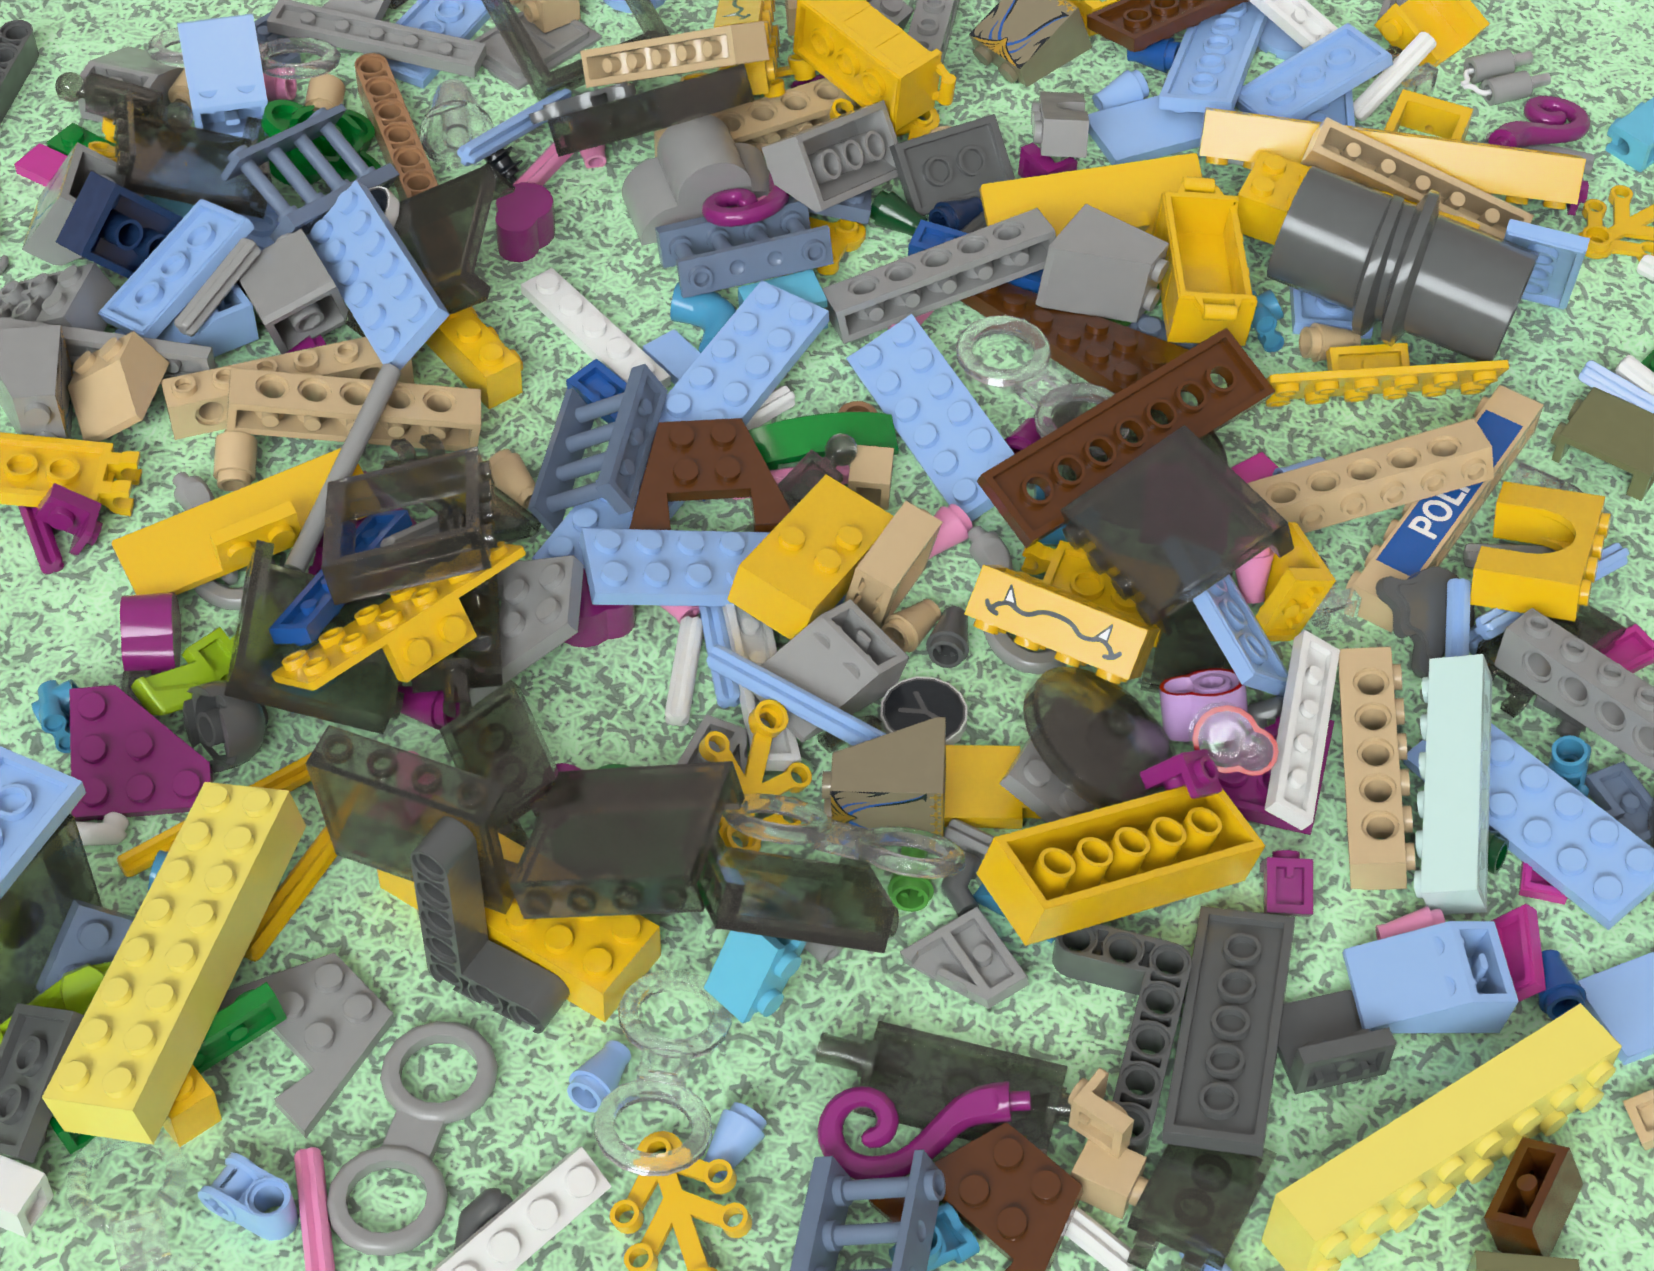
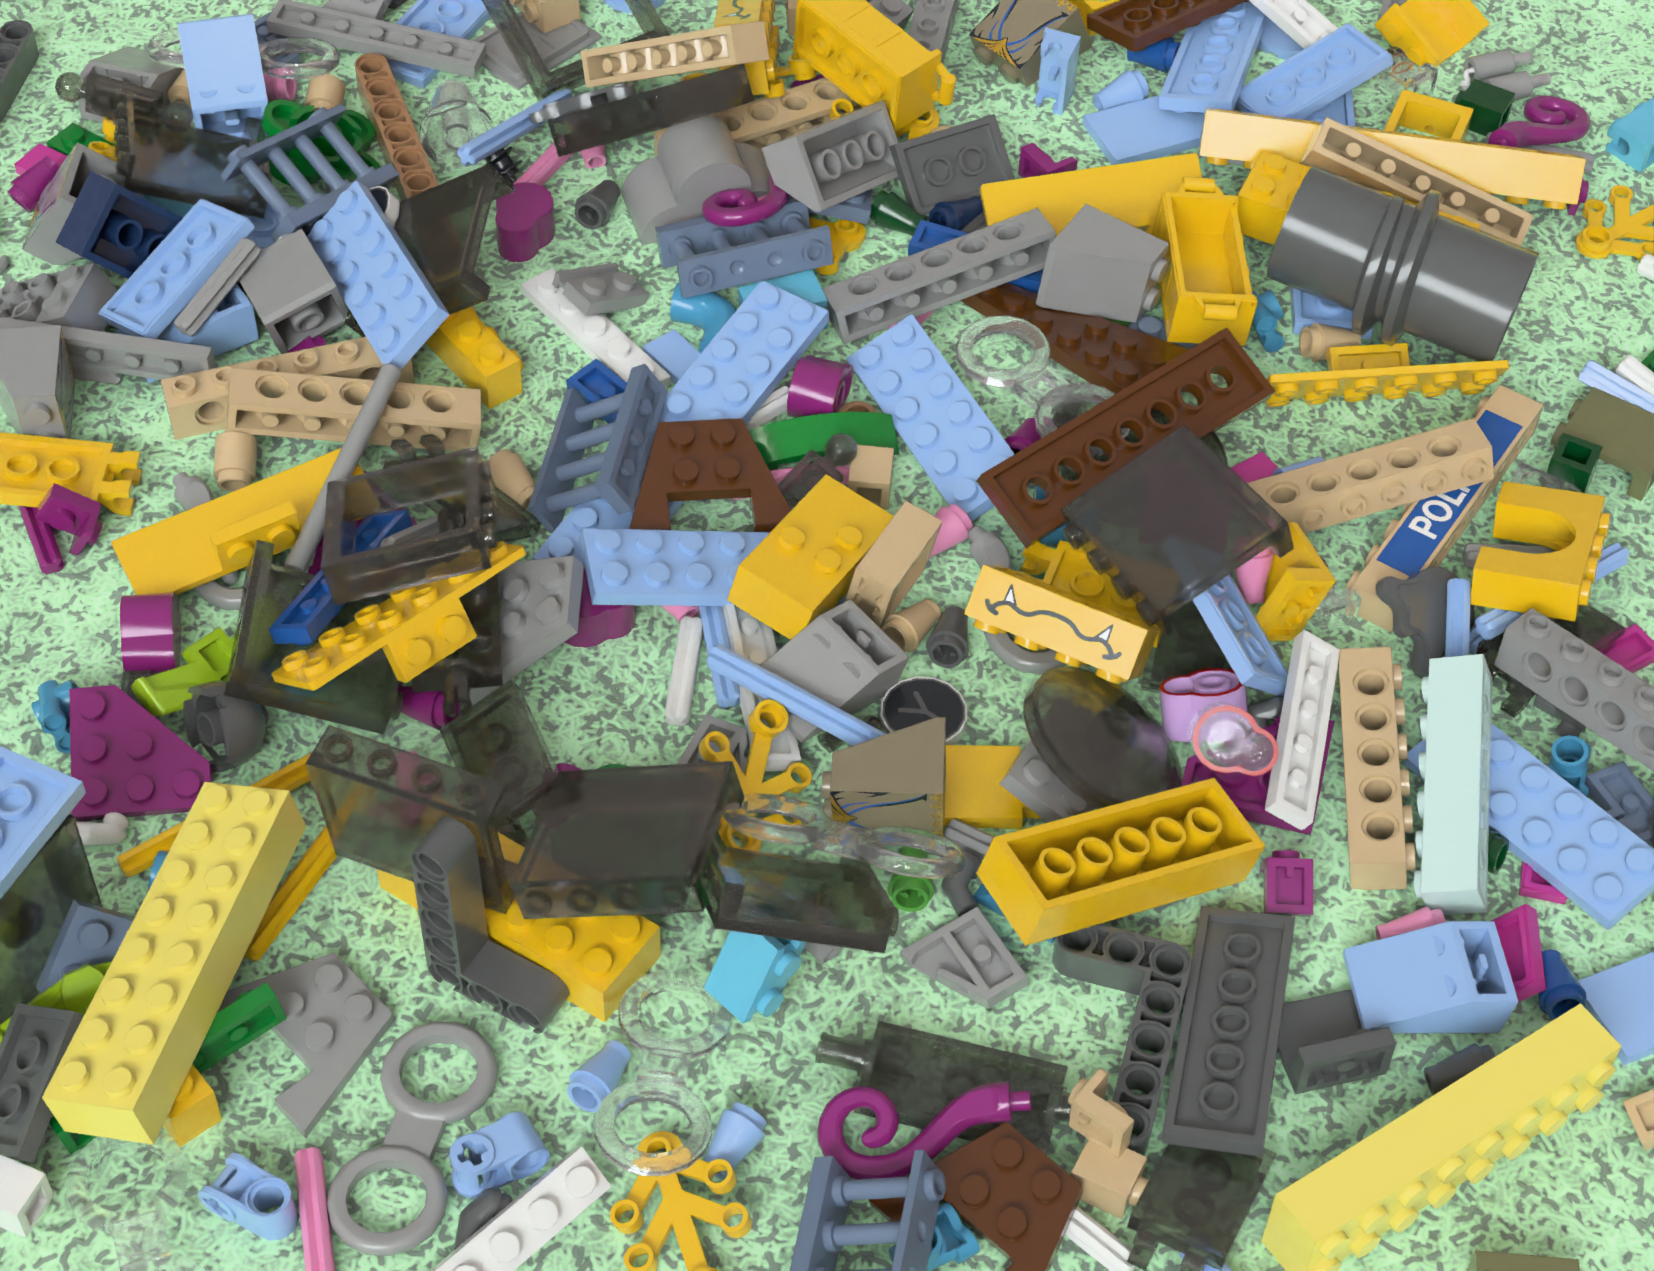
tan slope [68,331,170,442] -> none
light grey arch [1031,91,1089,158] -> none
magenta bracket [1139,749,1222,799] -> none
white axle [1353,32,1437,121] -> none
reddish brown brick [1484,1137,1583,1257] -> none
light blue tile [1504,219,1590,310] -> none
none -> magenta cone [7,156,60,213]
none -> light blue piece [449,1111,550,1198]
none -> light grey plate [552,263,649,316]
none -> dark grey cone [575,180,621,229]
none -> magenta piece [787,355,853,418]
none -> light blue hinge [1035,27,1081,116]
none -> dark grey cone [1424,1043,1495,1096]
none -> dark green brick [1454,79,1515,136]
none -> dark green brick [1542,433,1603,493]

